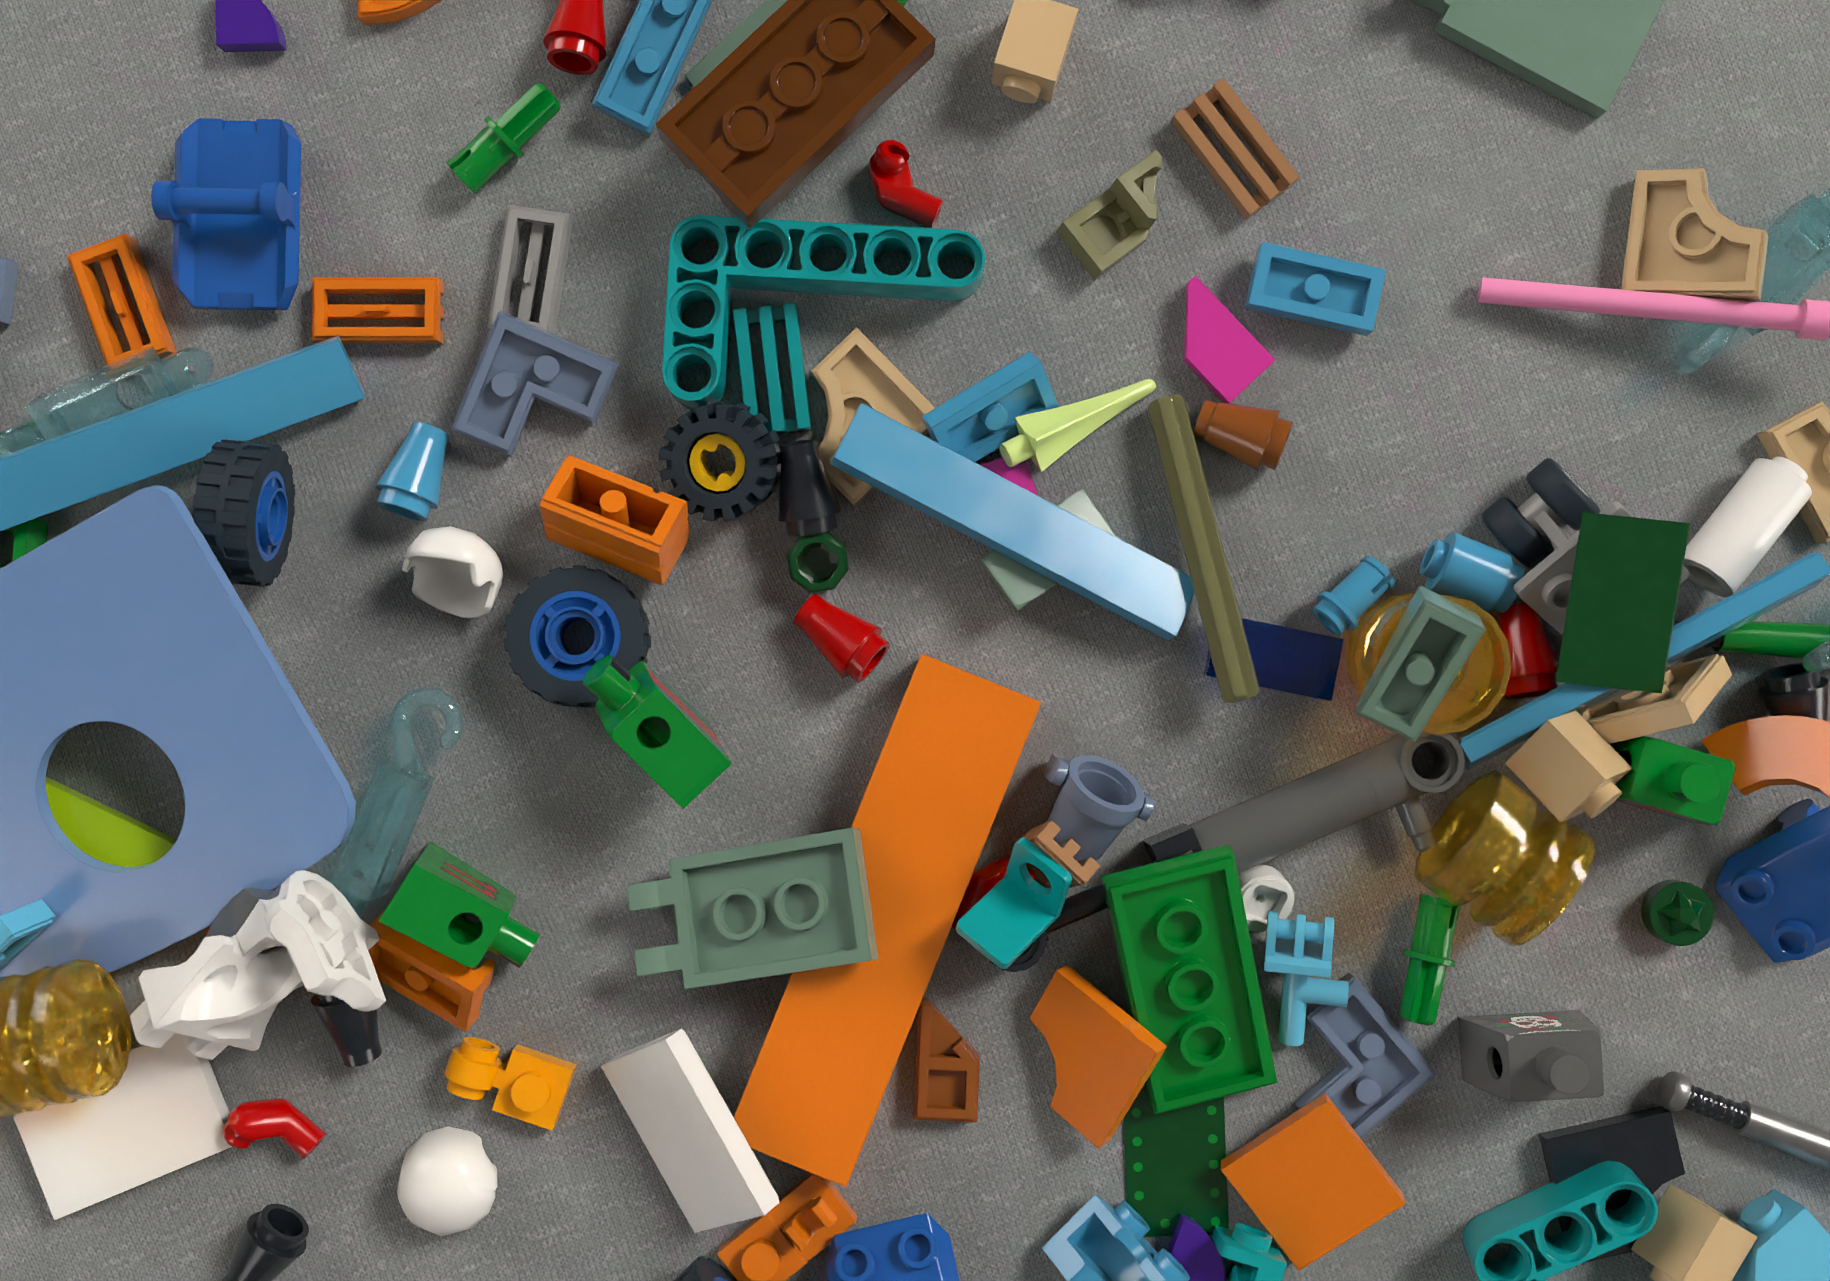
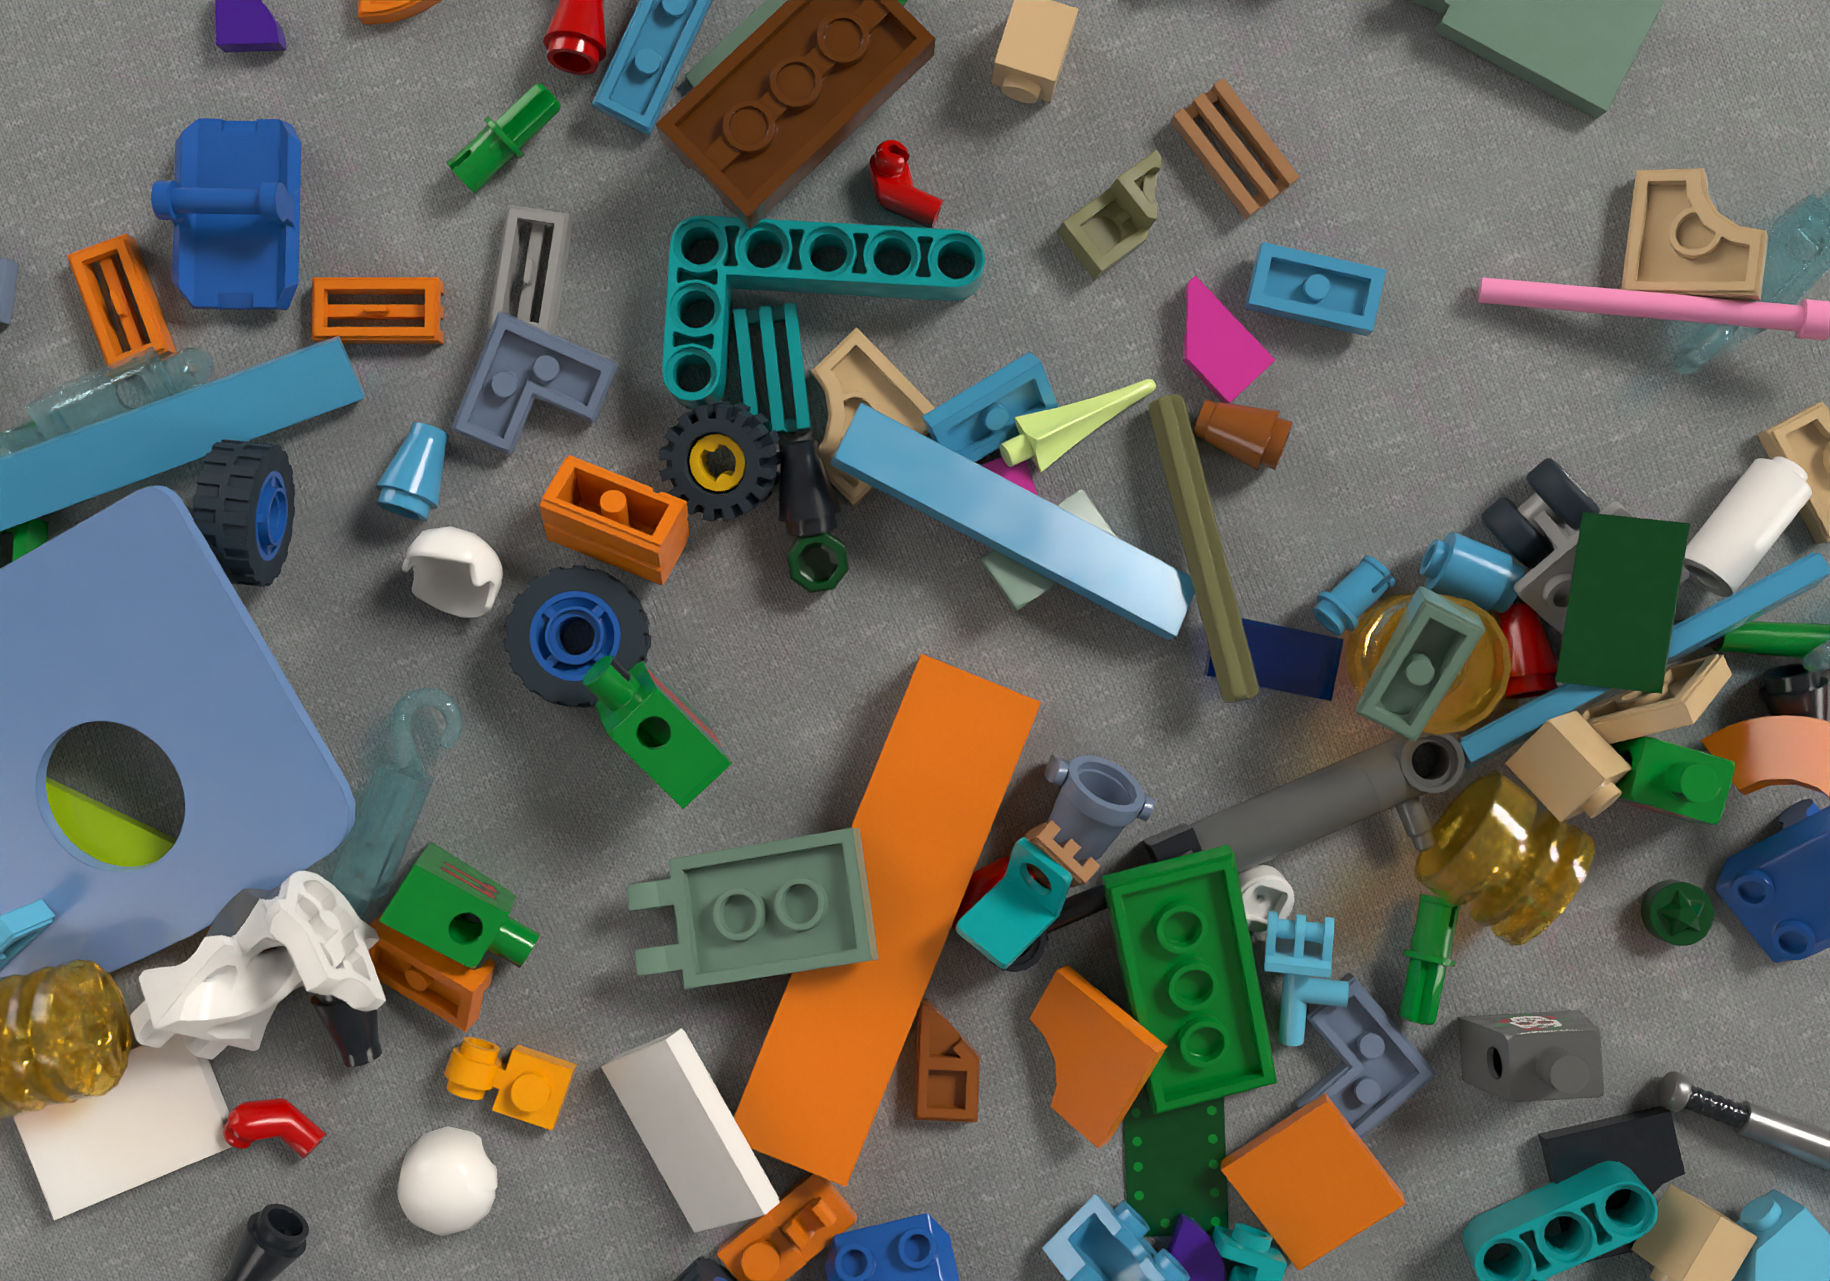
red cone [793,594,890,683] -> none

